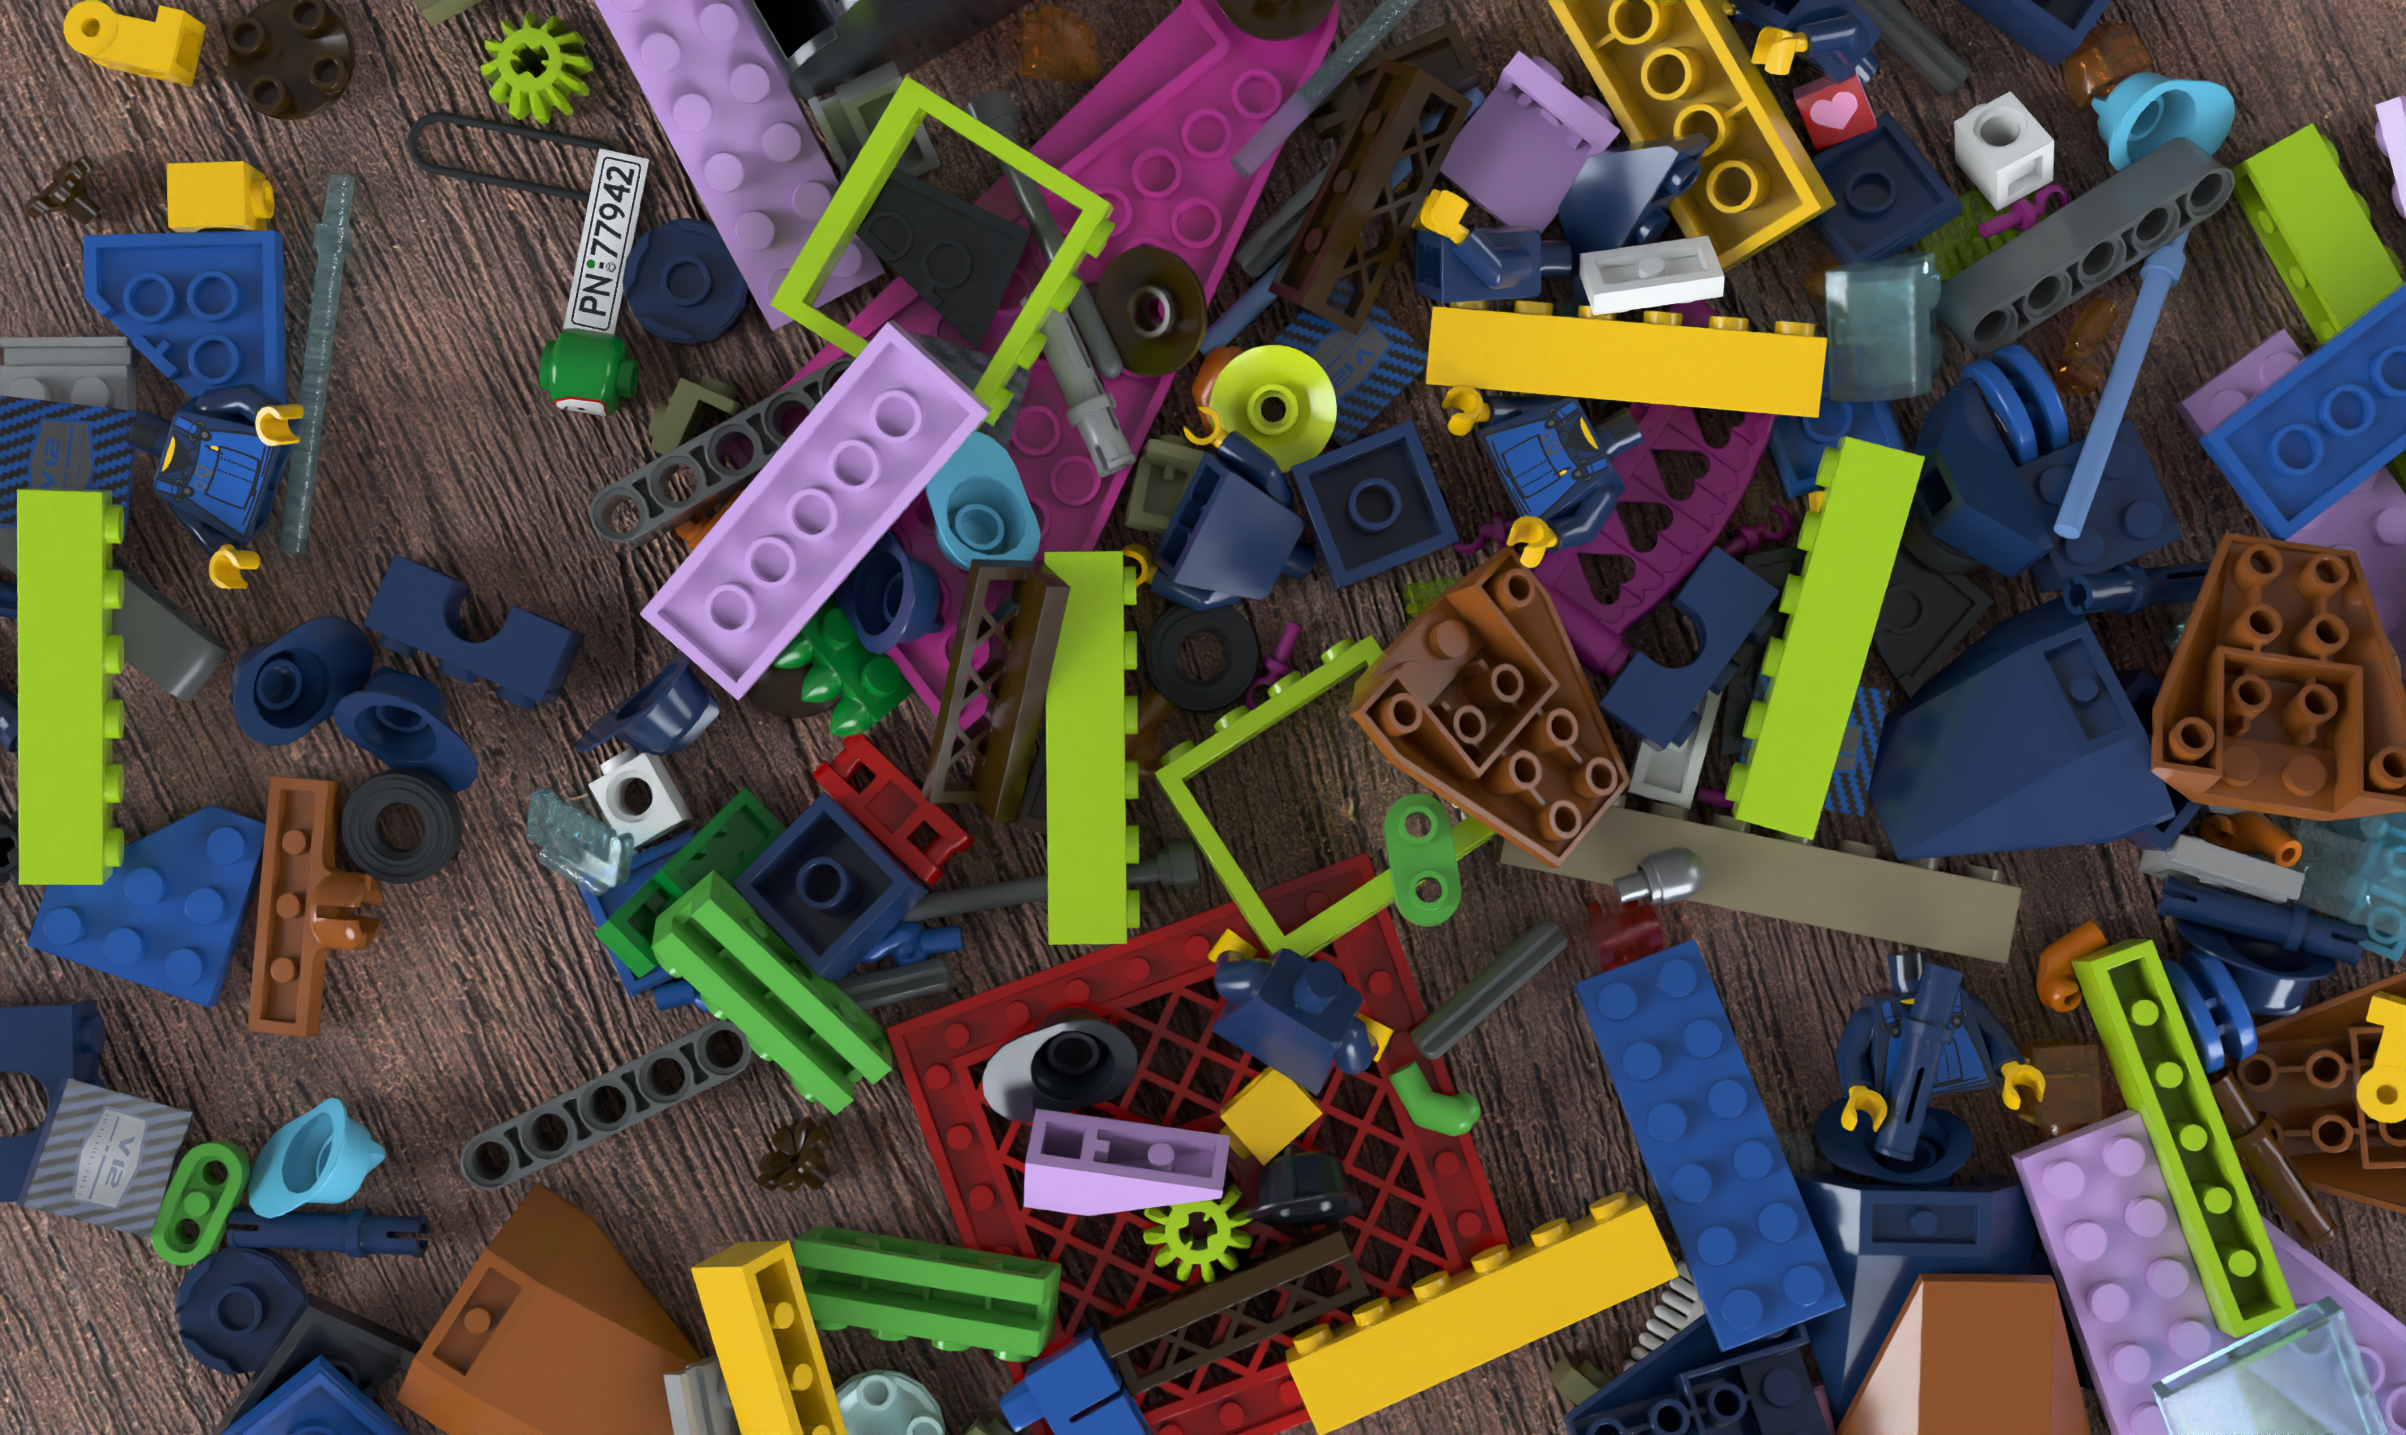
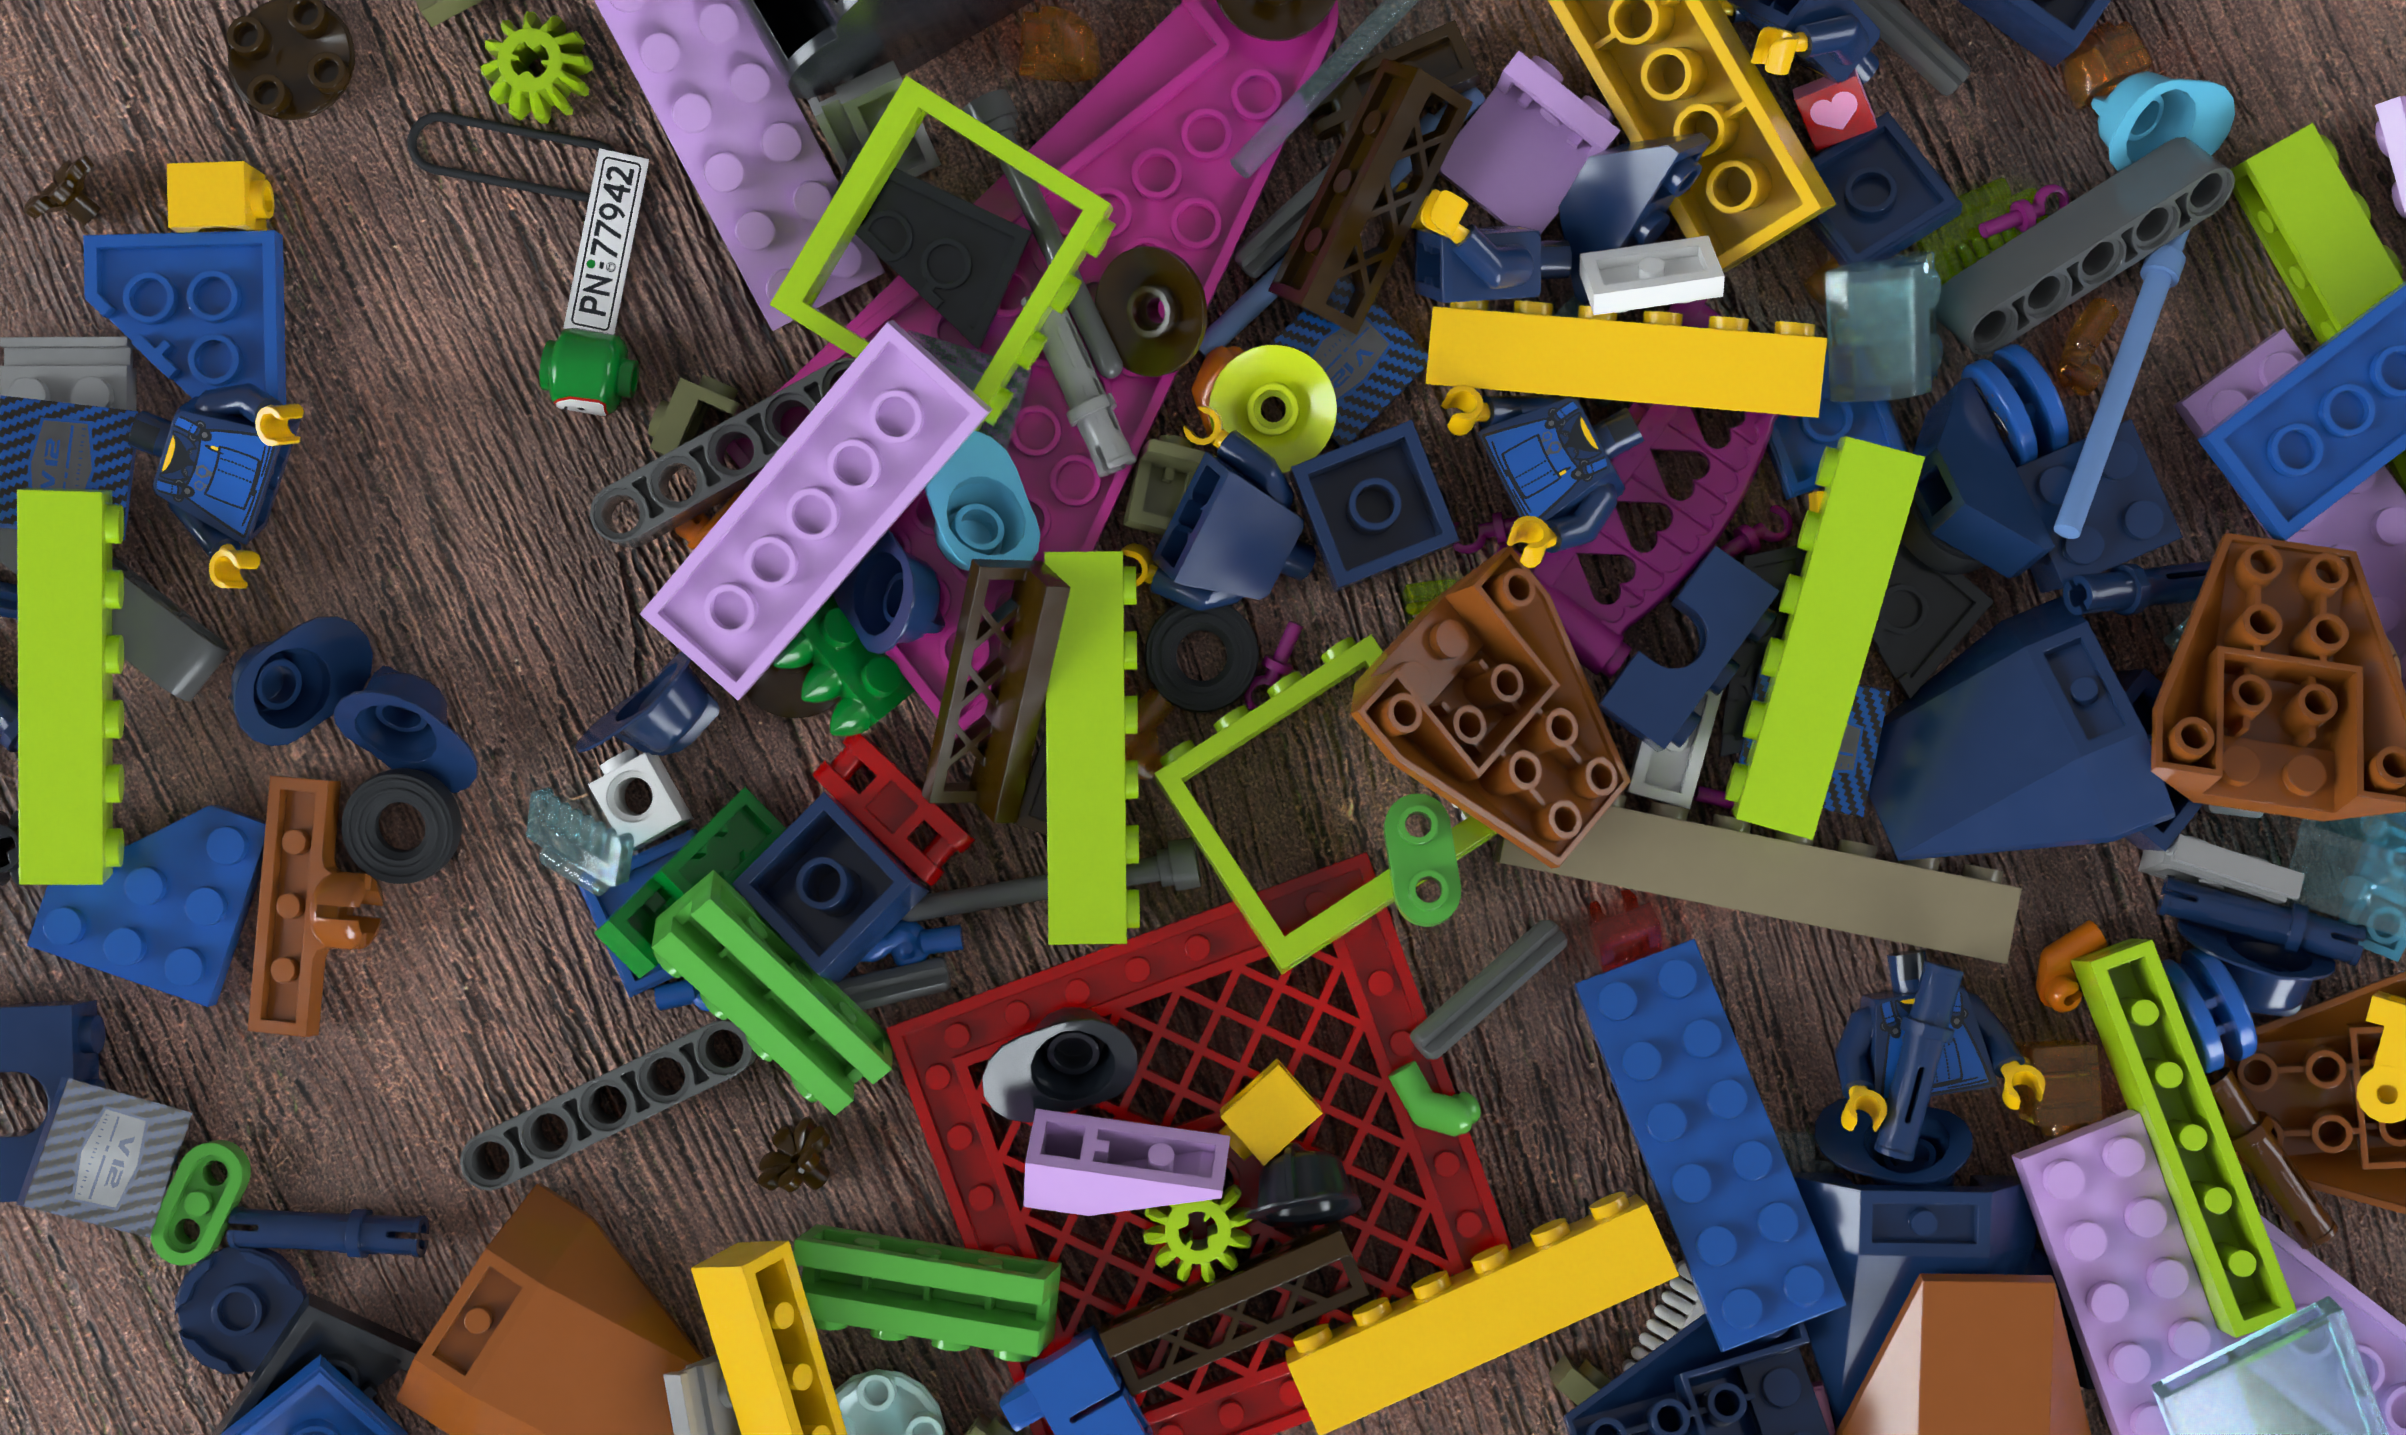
yellow leg [63,0,206,87] -> none
medium azure piece [248,1097,385,1219] -> none
clear light blue bar [279,174,355,555] -> none
dark blue arch [363,554,585,710] -> none
dark blue tile [622,218,751,347] -> none
dark blue torso [1207,928,1394,1095] -> none
flat silver cylinder [1613,847,1705,906] -> none
white brick [1954,91,2054,211] -> none
orange arm [2200,811,2303,868] -> none

